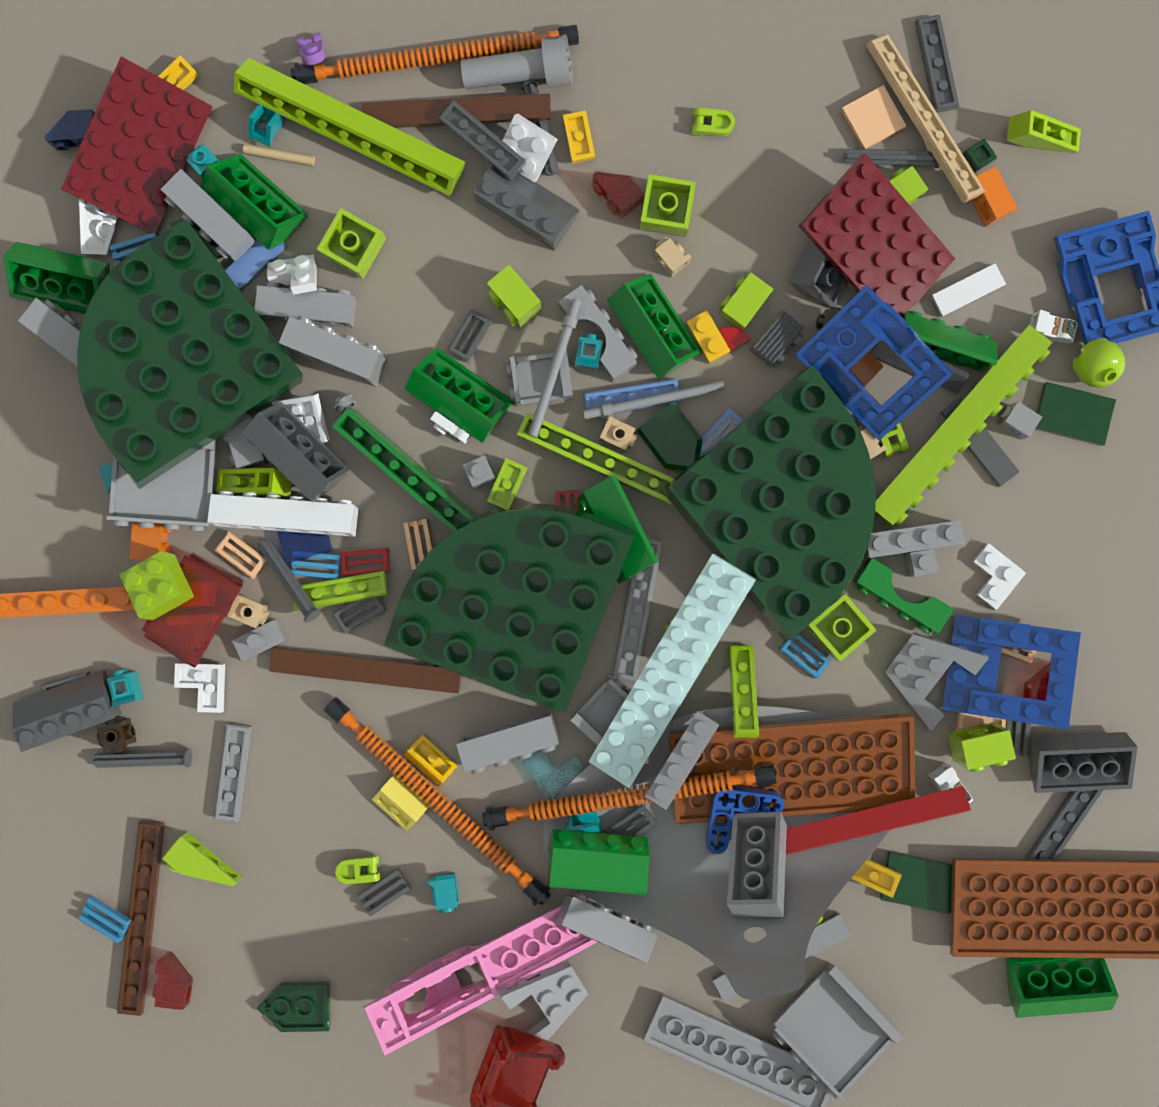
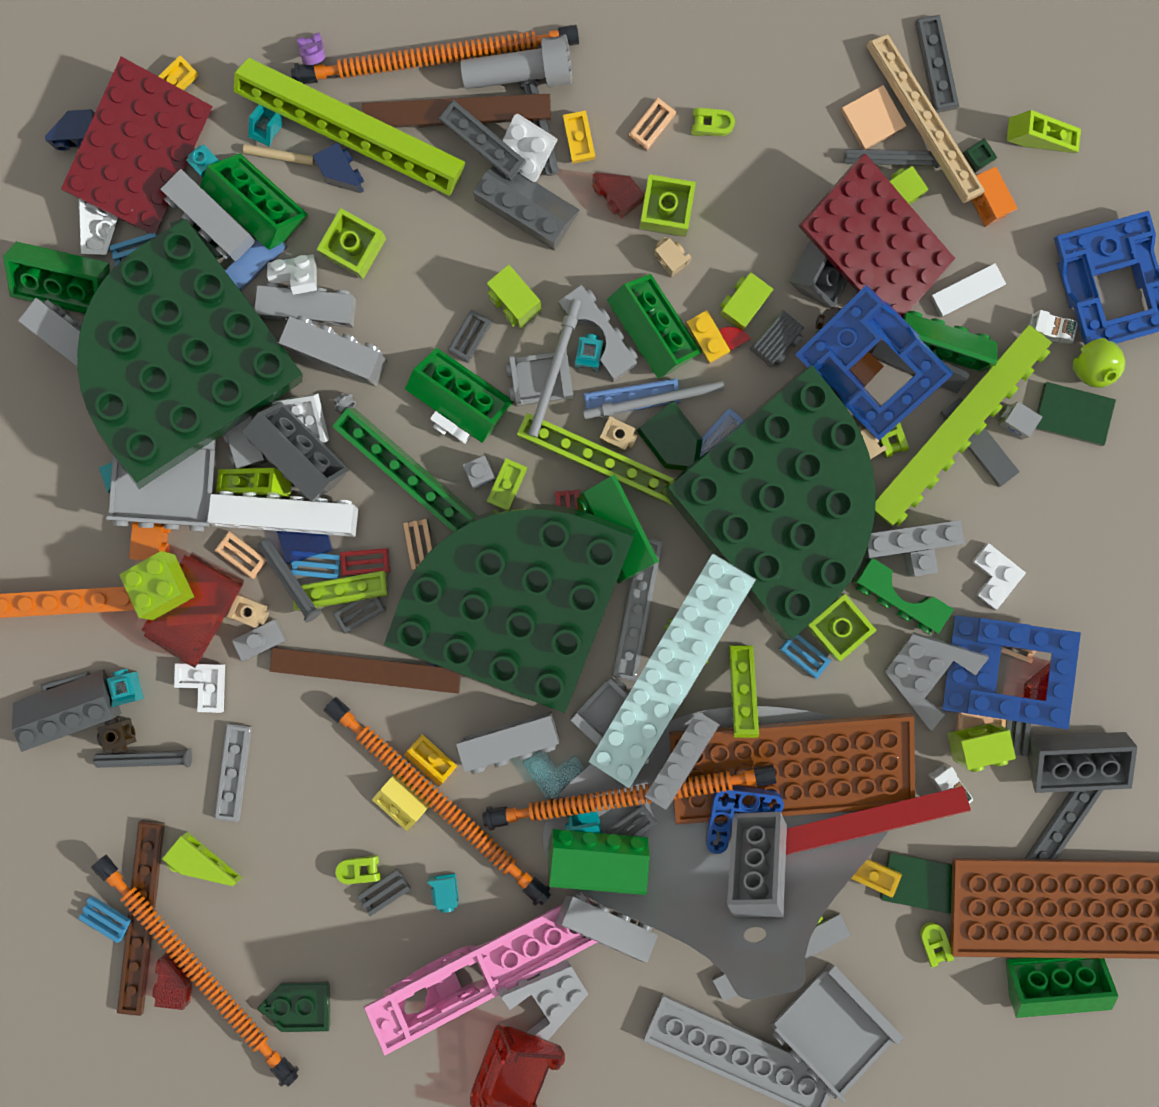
none -> orange hose [90,854,299,1087]
none -> dark blue slope [313,142,364,193]
none -> light nougat tile [628,98,676,151]
none -> lime plate [919,922,954,968]

